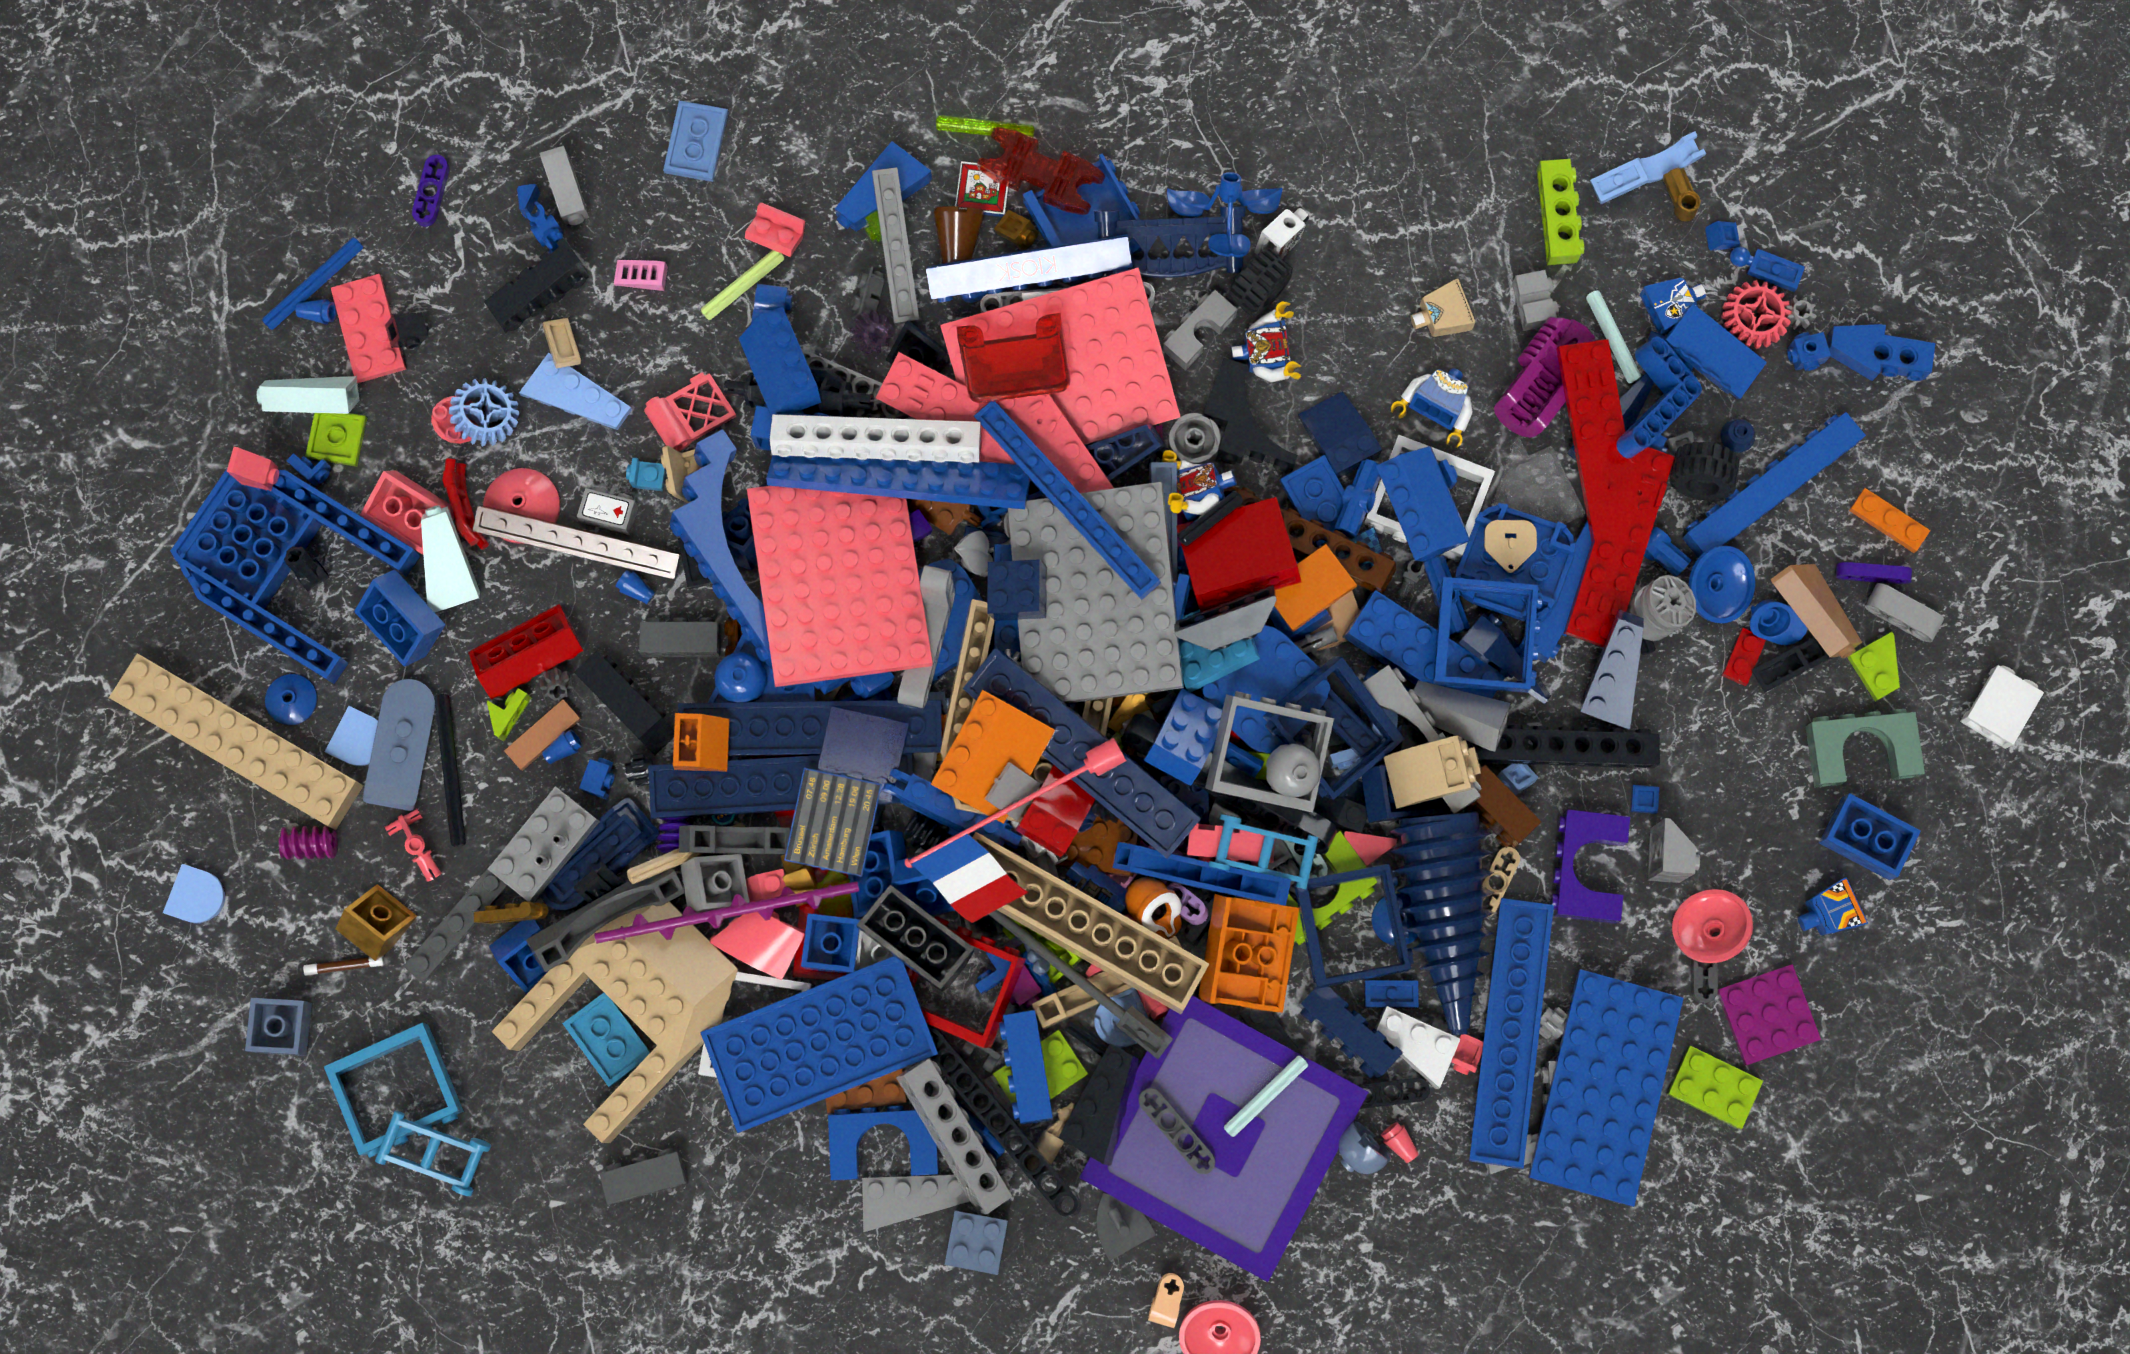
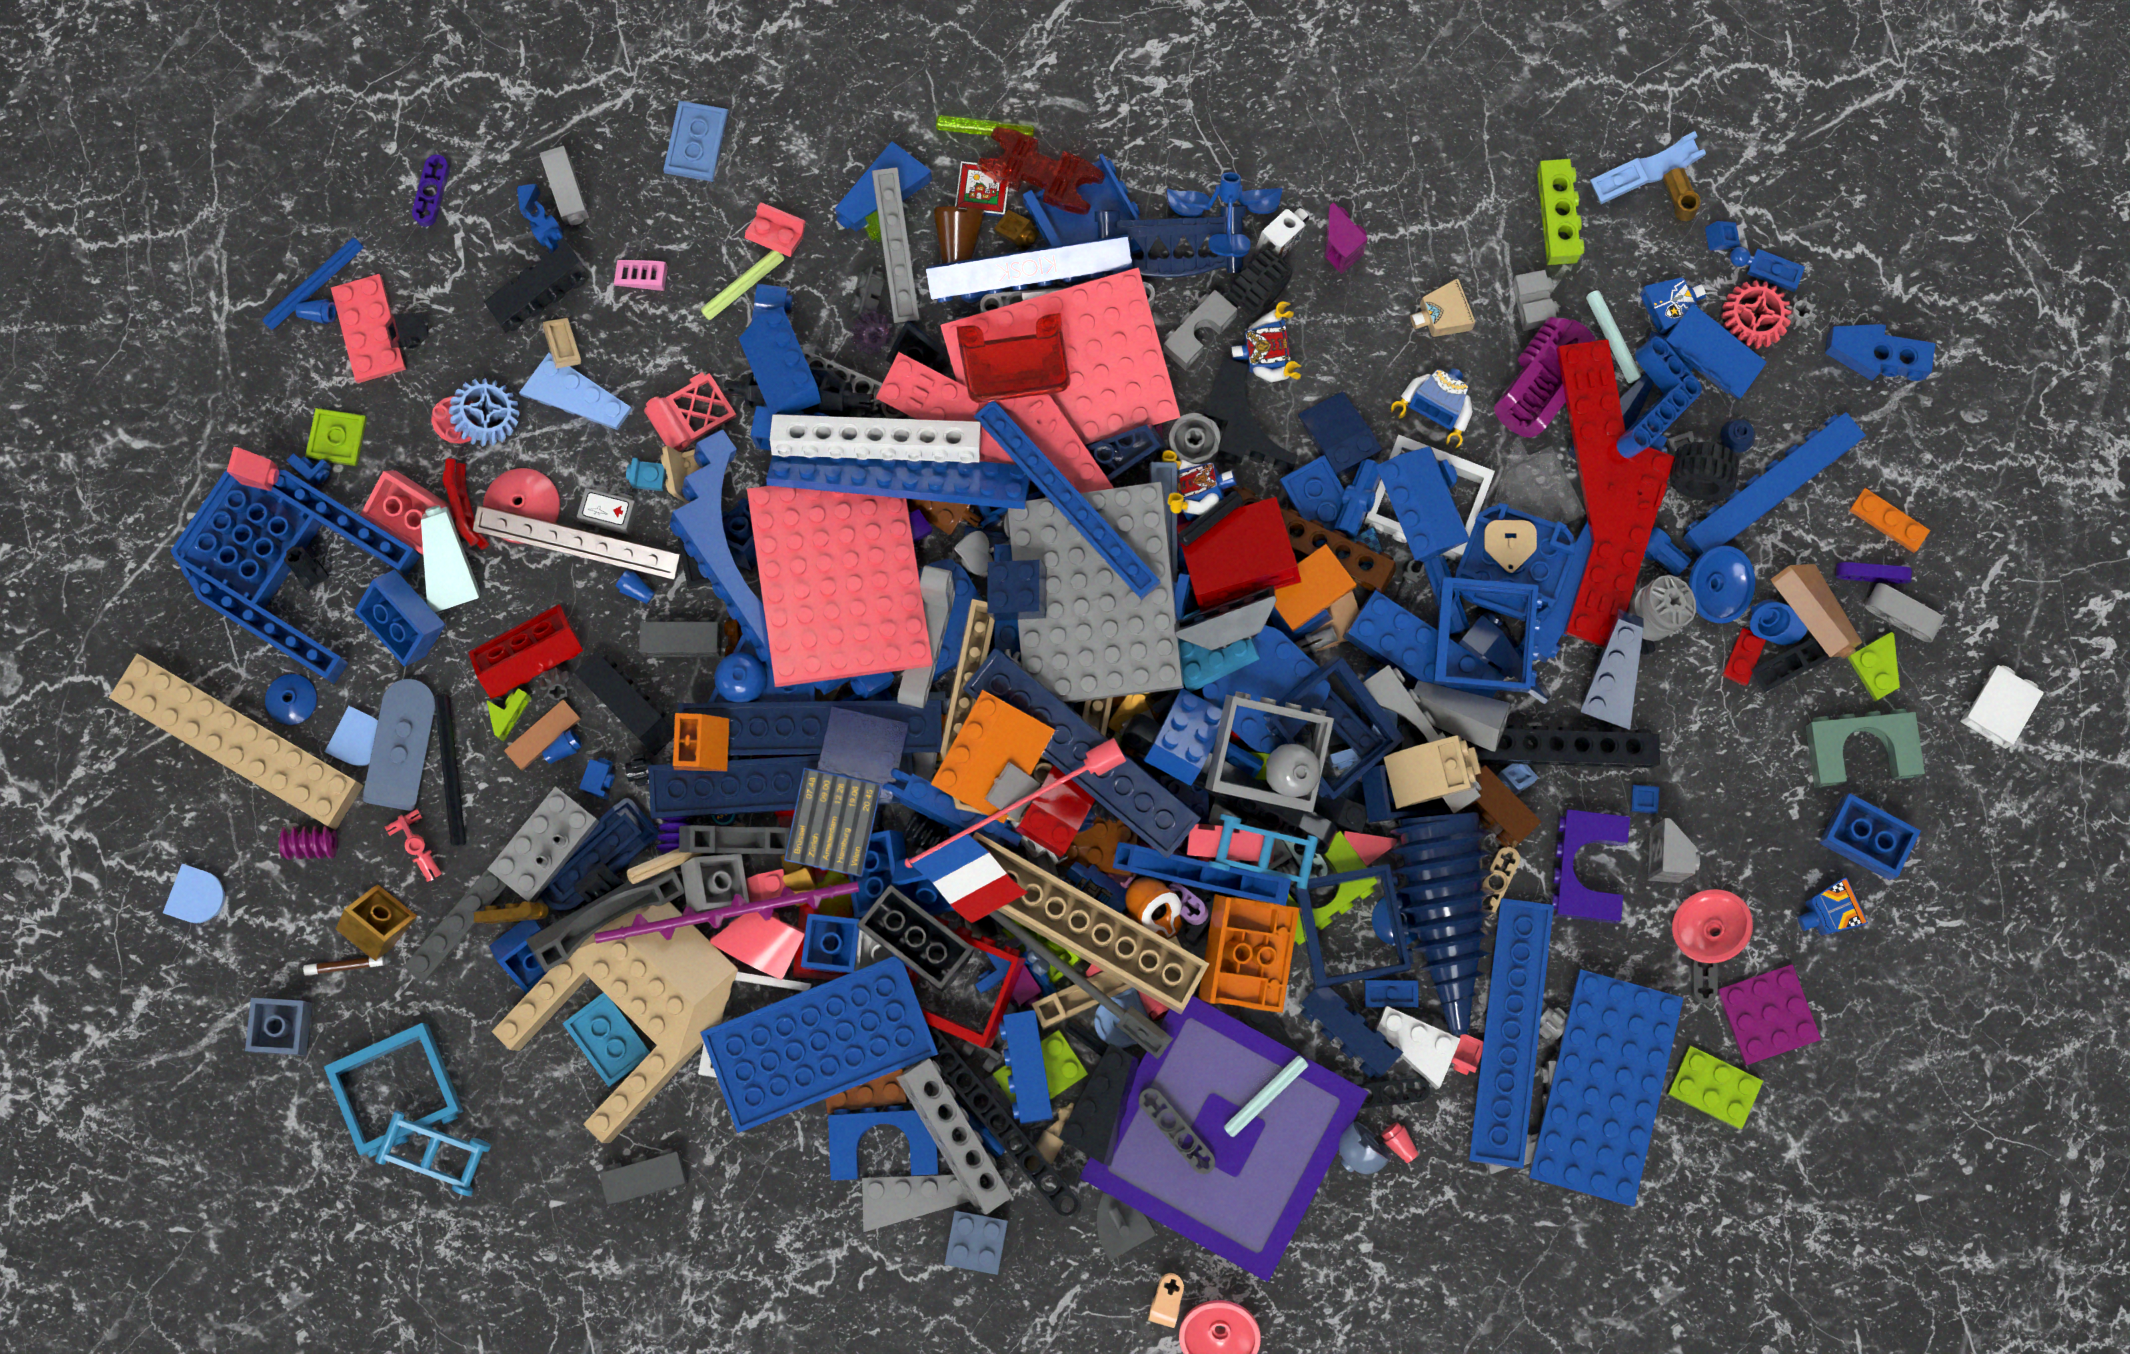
light aqua slope [257,376,360,414] -> none
blue brick [1787,332,1831,371] -> none
none -> magenta slope [1324,202,1368,274]

